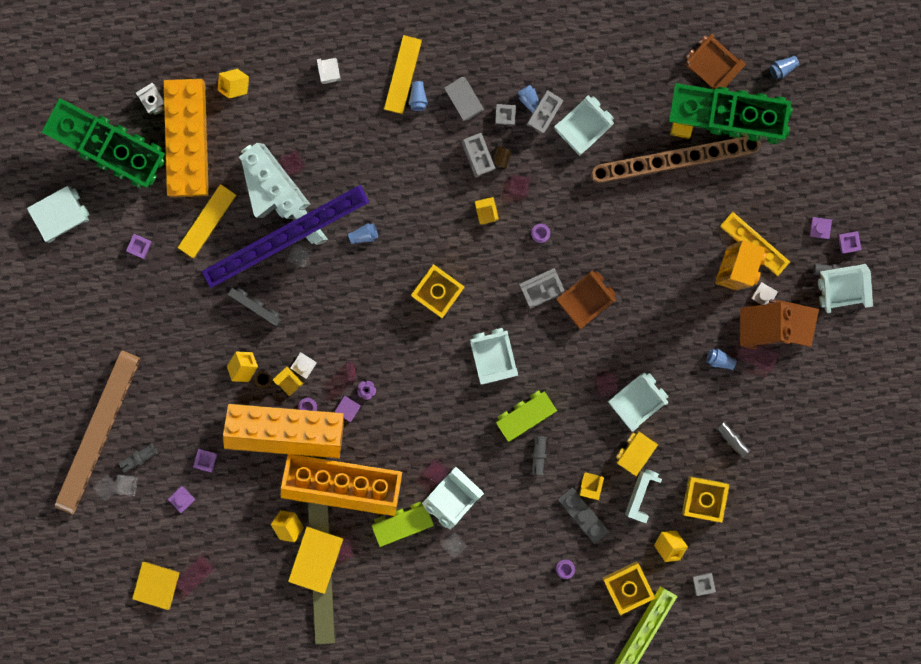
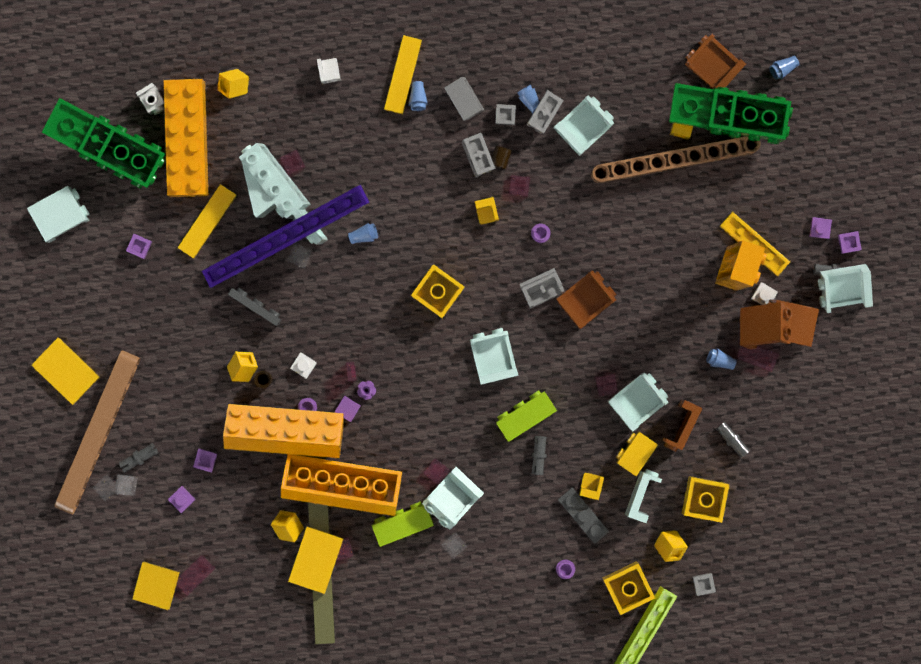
yellow panel [273,367,304,396] -> none
none -> yellow tile [32,338,100,405]
none -> dark orange panel [661,399,702,452]

